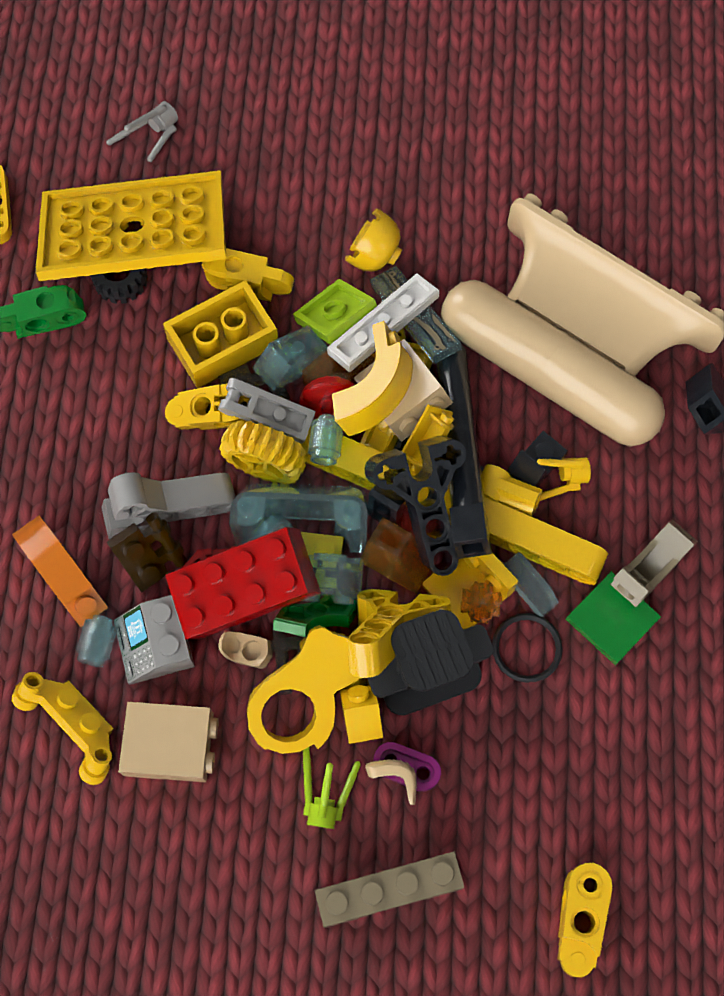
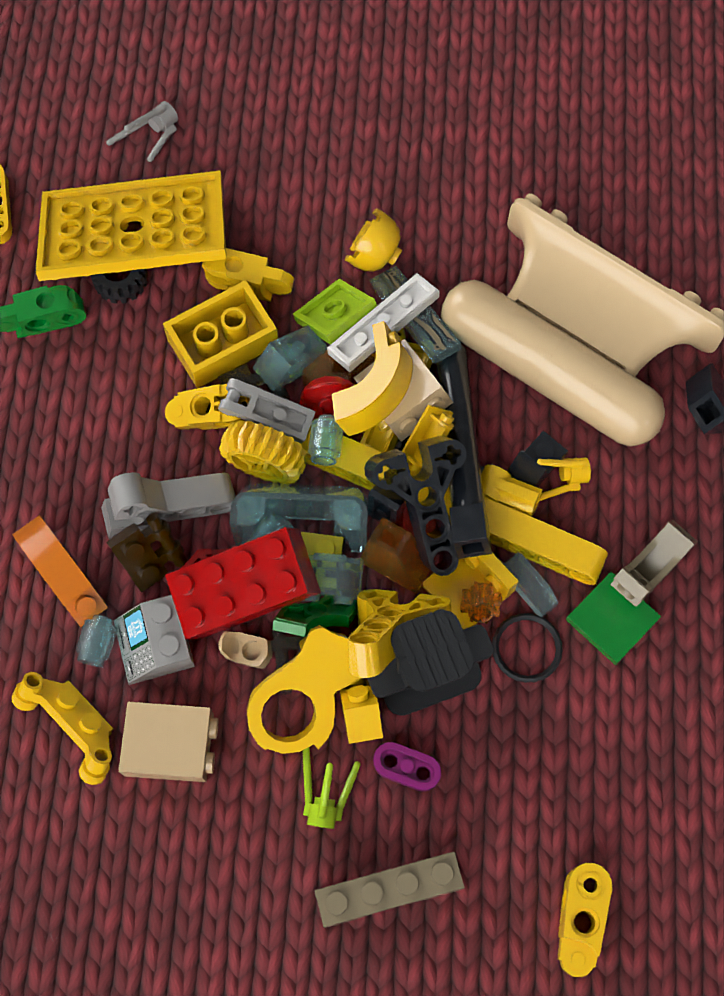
tan hair [365,759,417,805] -> none

